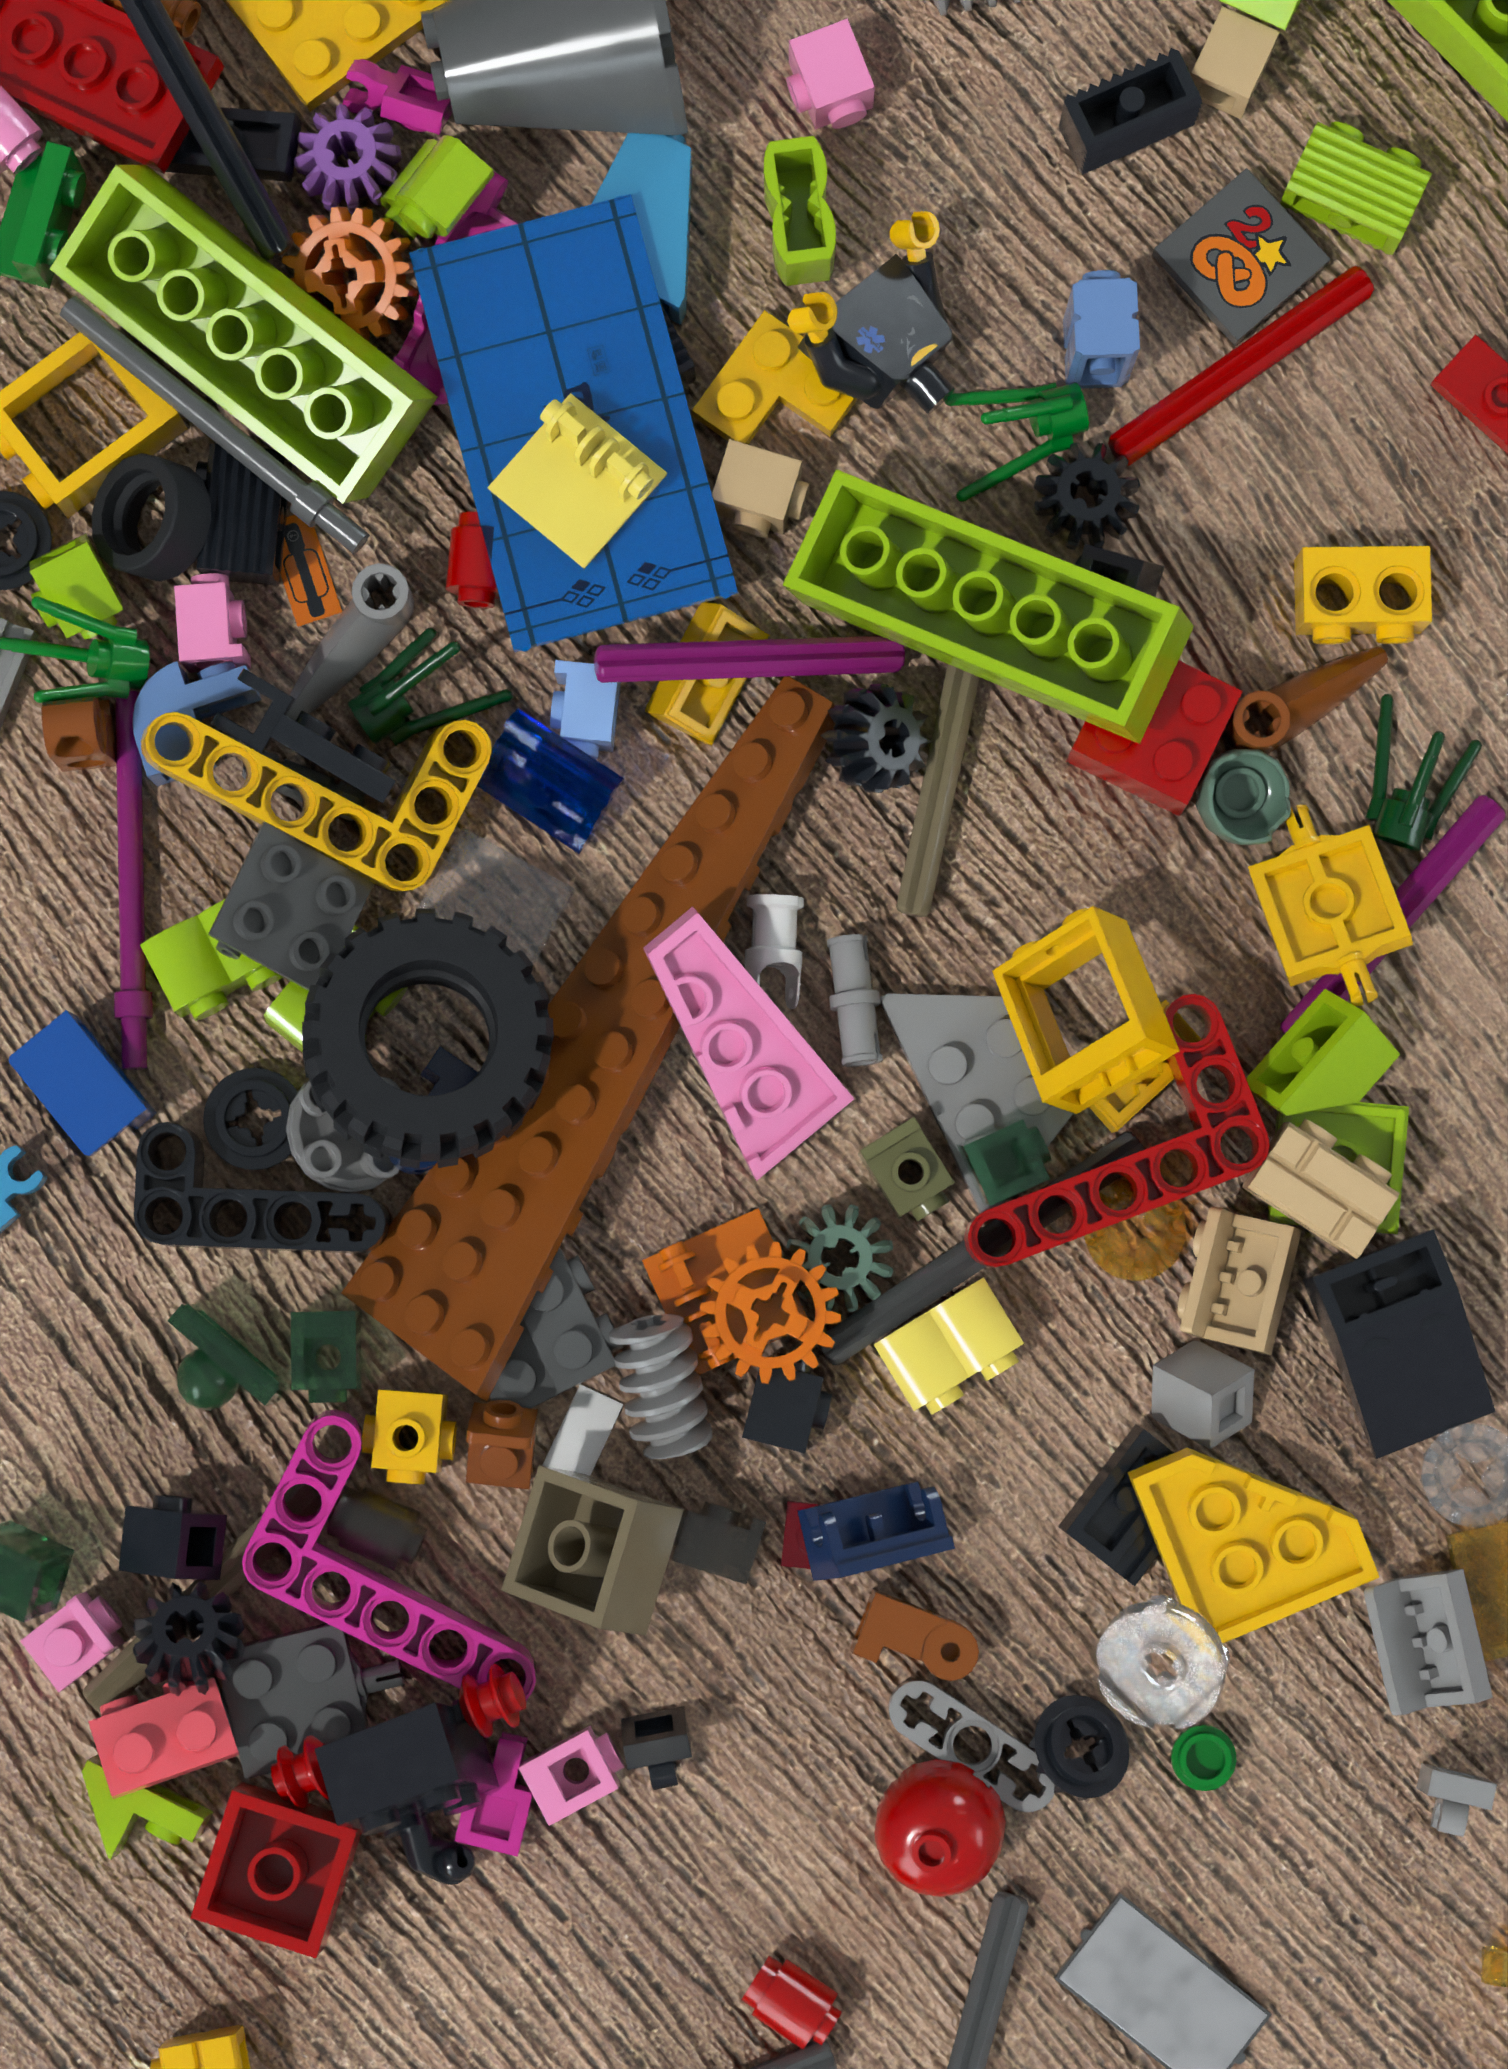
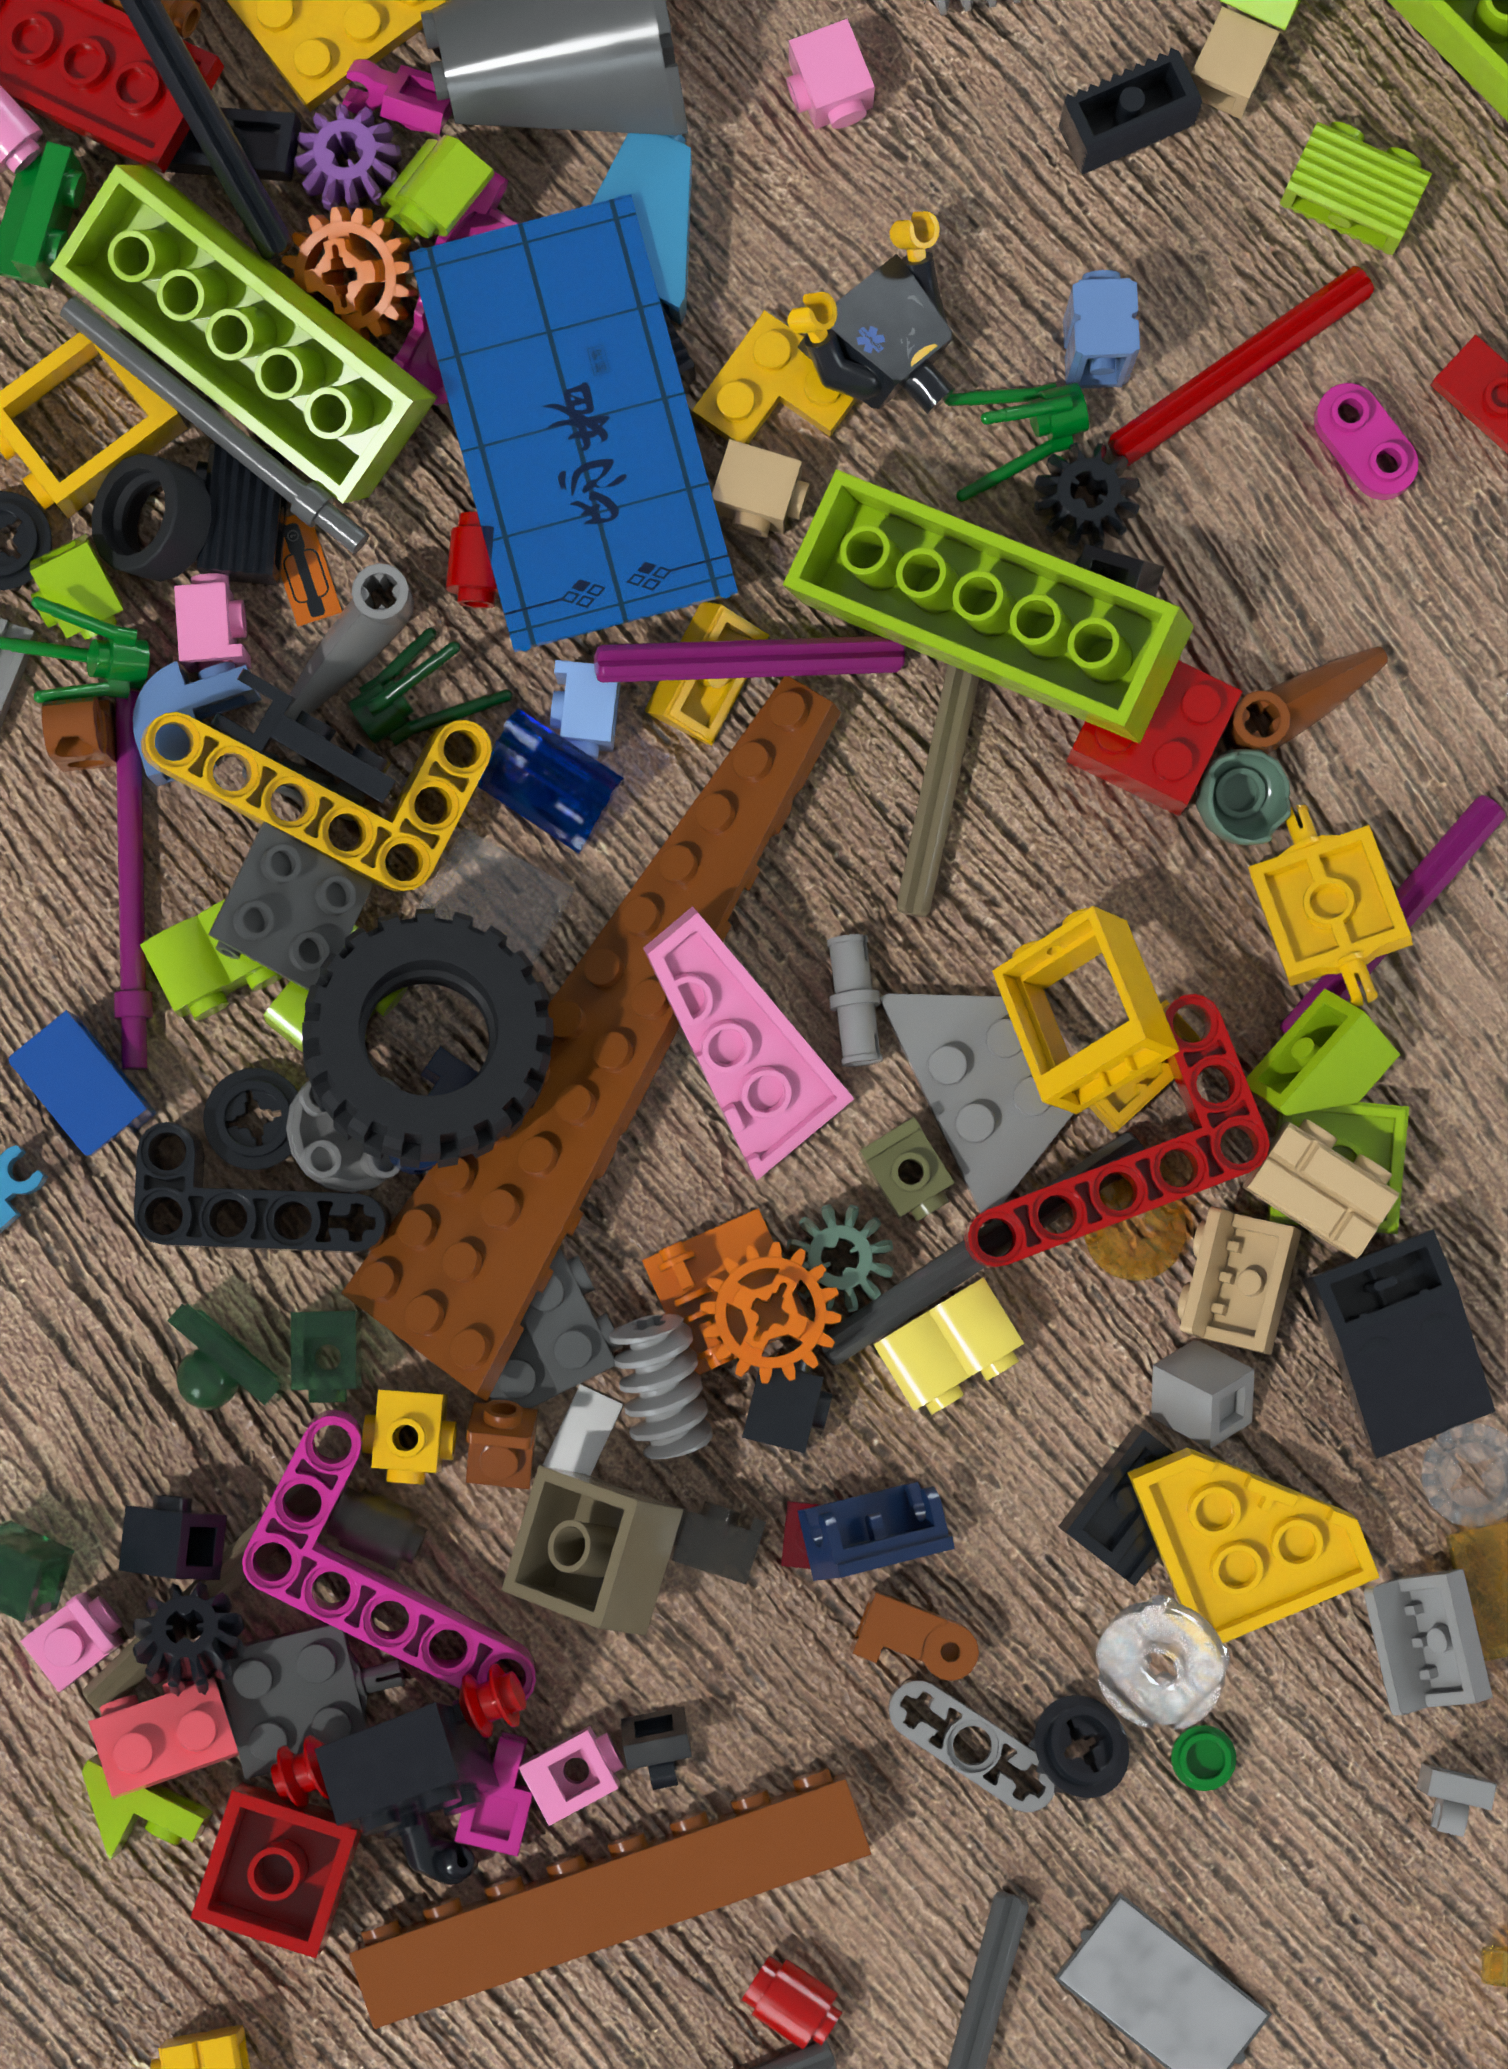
light yellow hinge [487,393,667,569] -> none
white piece [745,894,804,1009] -> none
lime brick [764,136,836,286] -> none
black gear [820,684,933,793] -> none
red cylinder [874,1759,1006,1897] -> none
clear green brick [957,1118,1052,1206] -> none
dark grey tile [1152,168,1331,346] -> none
yellow brick [1294,546,1432,645] -> none
dark green plant [1365,694,1482,851] -> none
none -> dark orange brick [349,1767,872,2029]
none -> dark pink plate [1314,383,1419,500]

